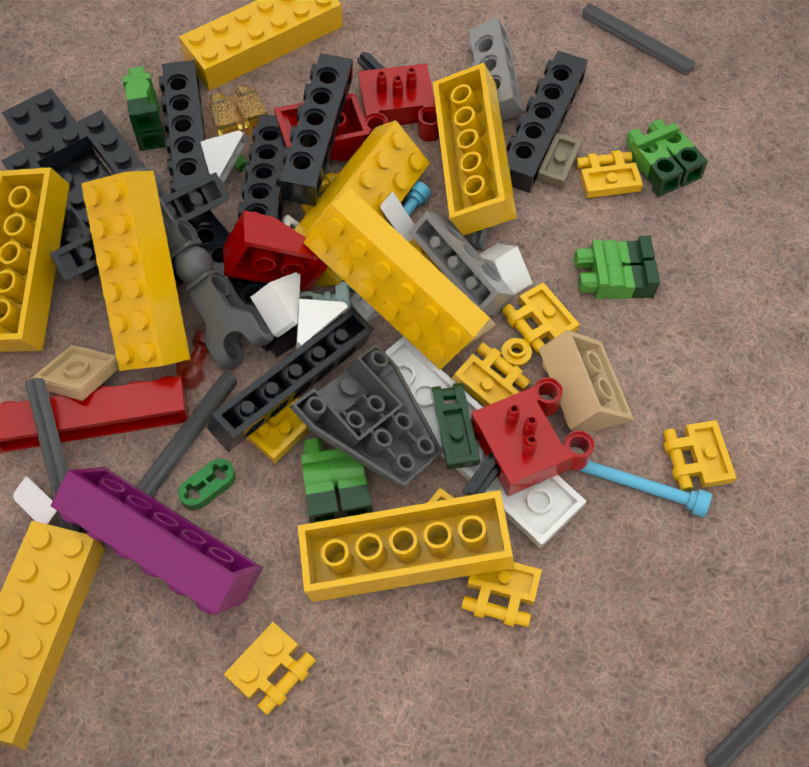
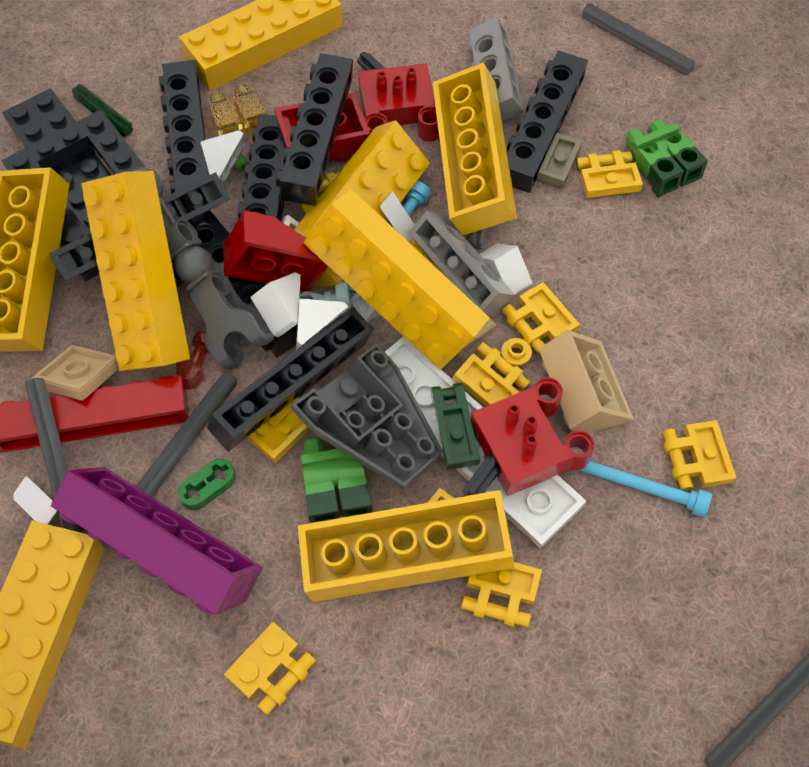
dark green hips [122,66,166,151] -> none
bright green hips [573,235,660,299] -> none
none -> dark green axle [72,84,133,137]

